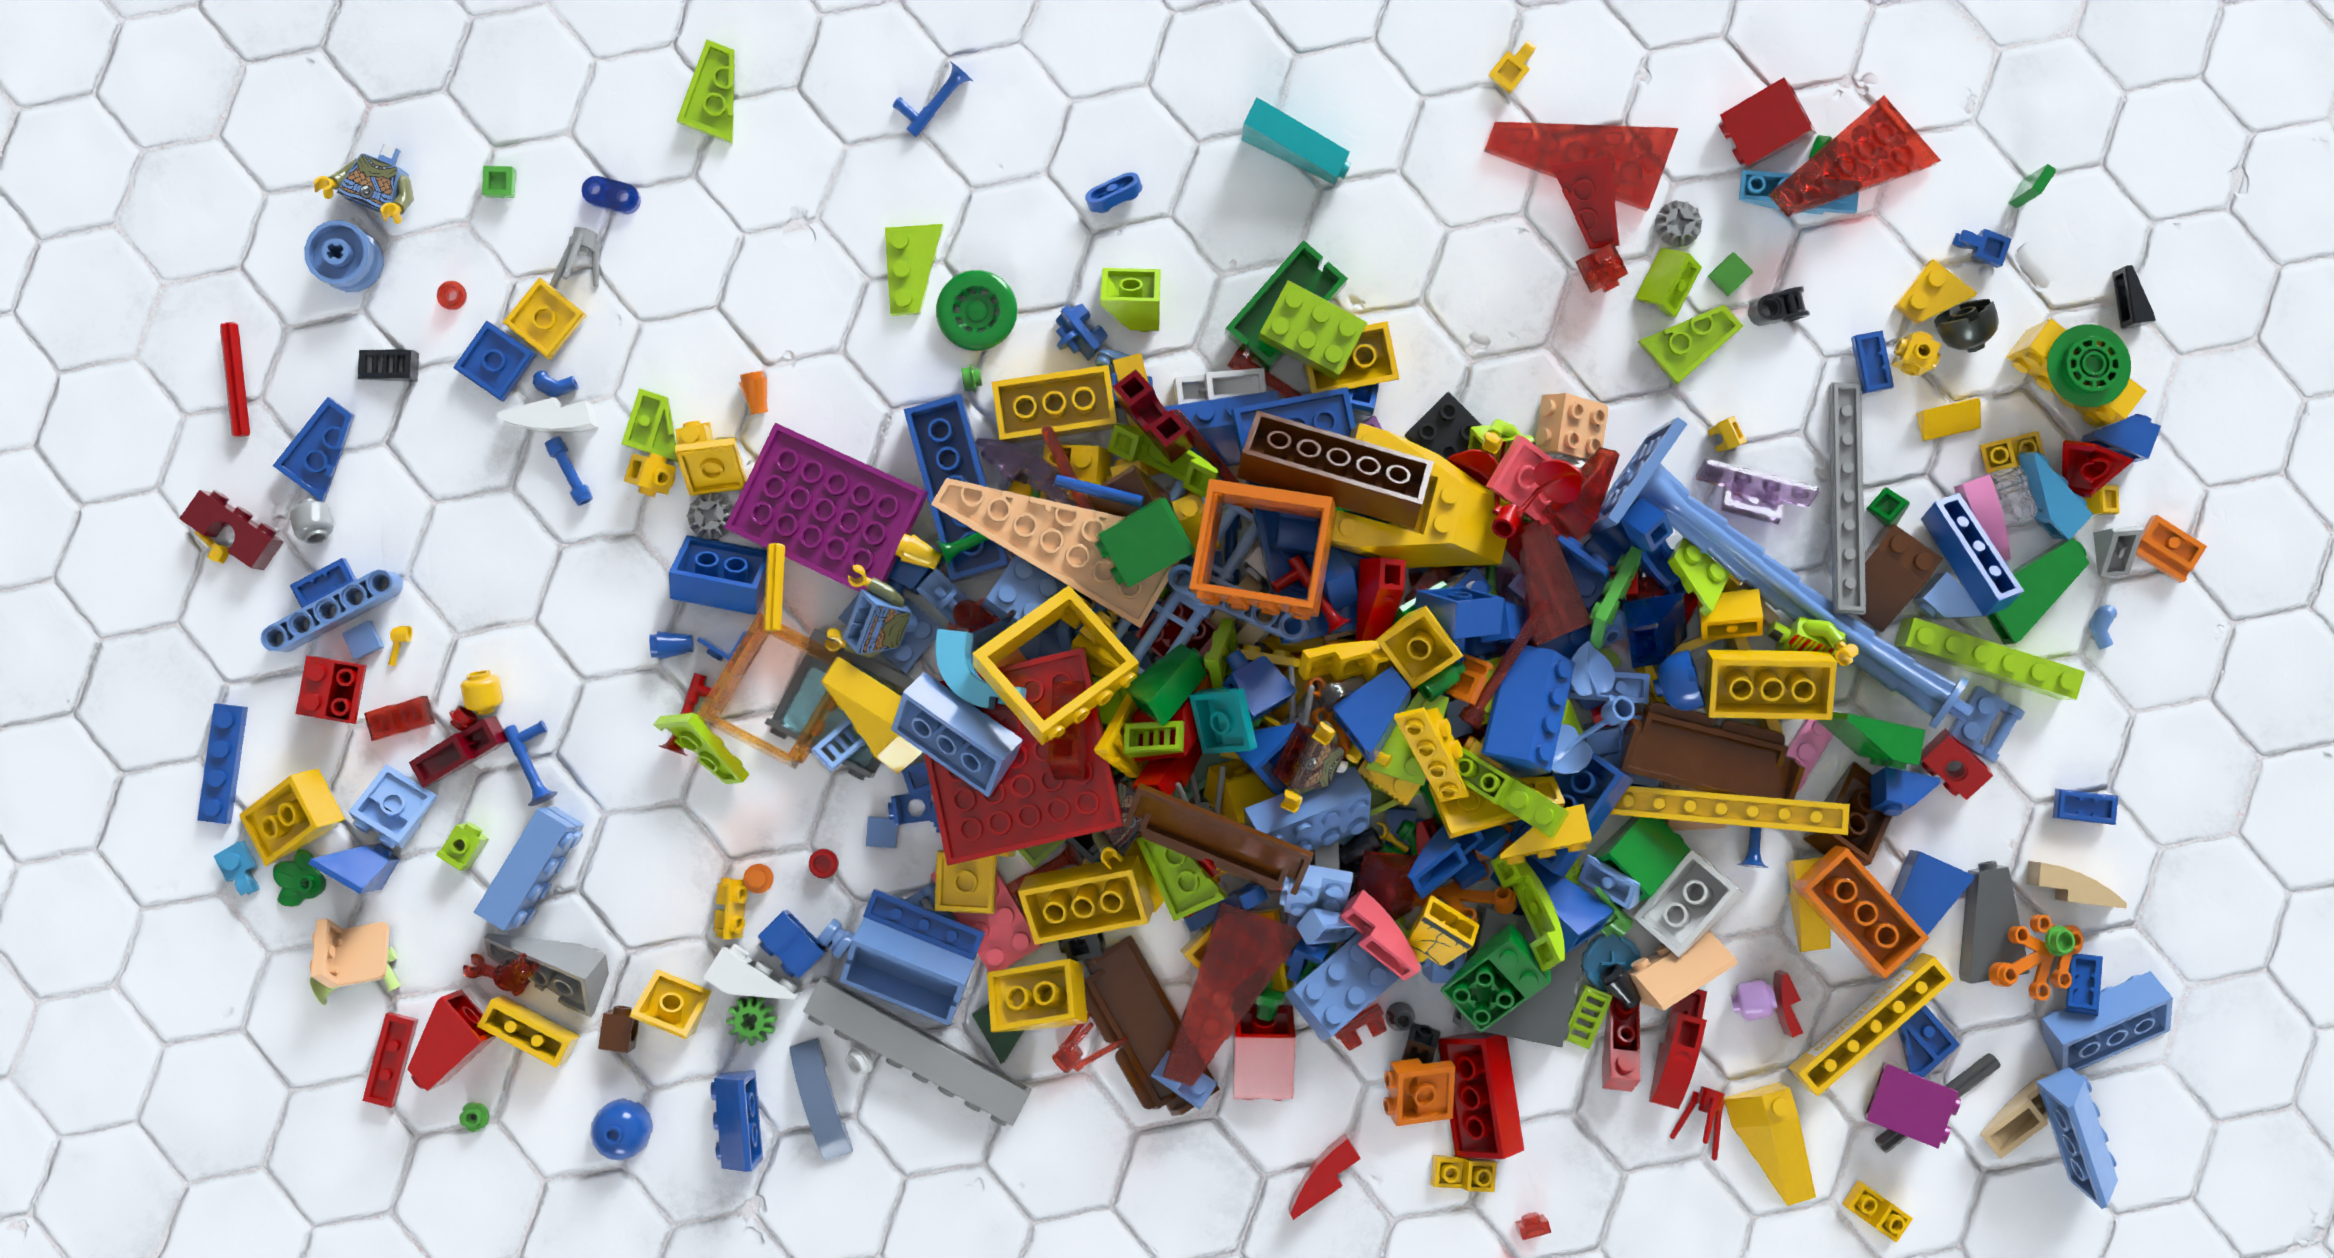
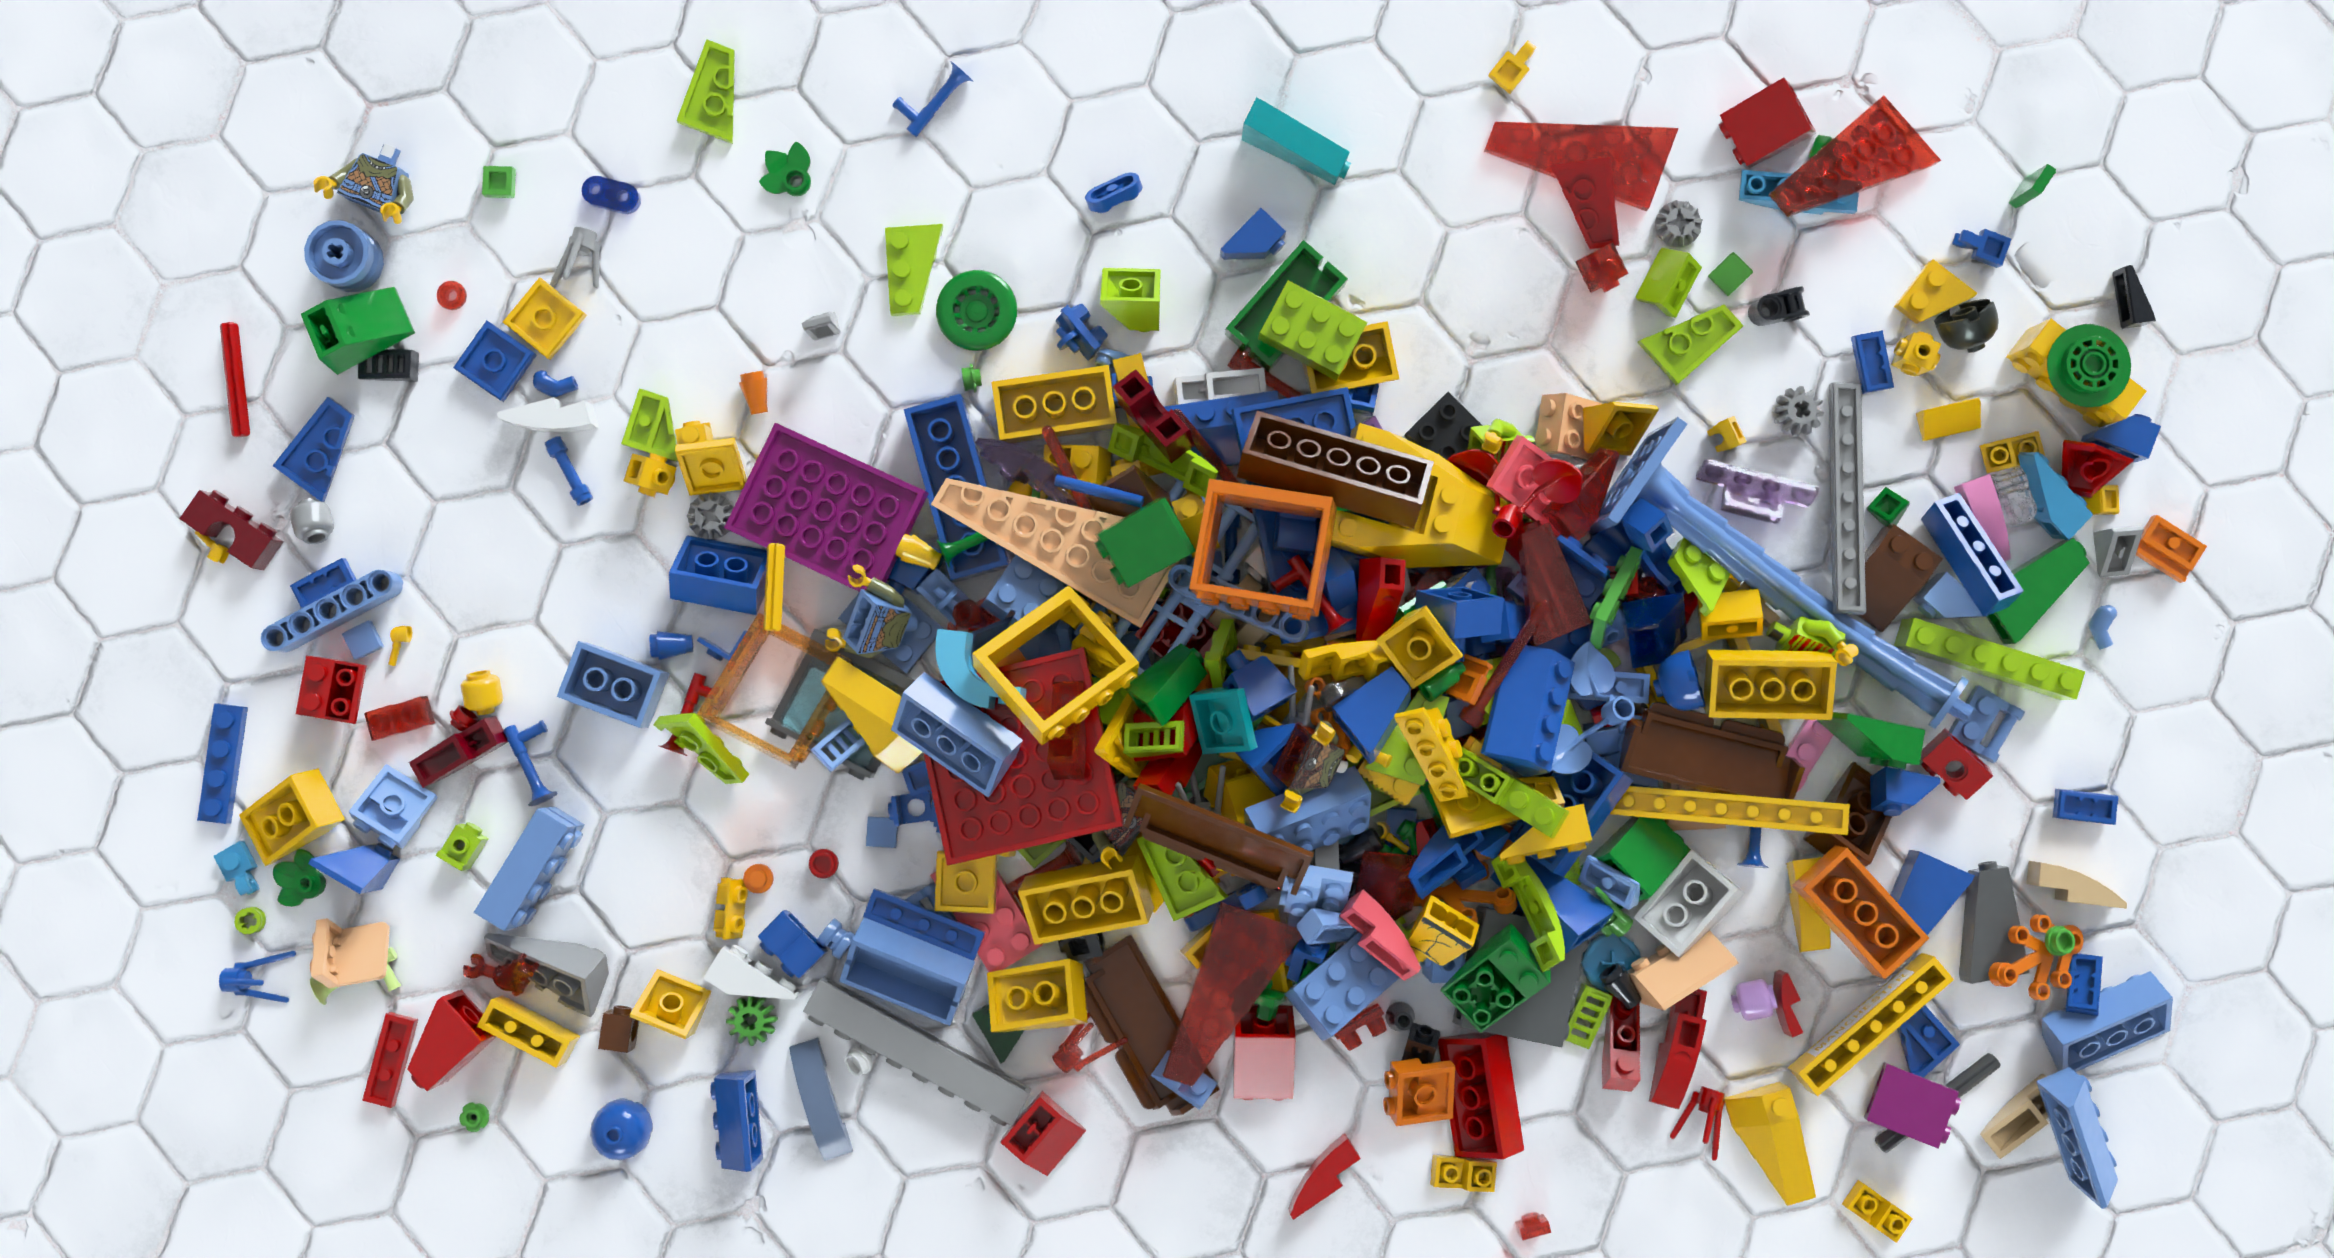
none -> blue plant [219,951,296,1003]
none -> lime bush [234,907,266,934]
none -> green slope [301,287,415,375]
none -> medium blue brick [556,641,670,728]
none -> green plate [759,141,811,196]
none -> light grey slope [801,311,841,341]
none -> red slope [1000,1091,1086,1176]
none -> blue slope [1220,208,1286,260]
none -> yellow slope [1583,402,1659,456]
none -> light grey gear [1772,386,1825,437]

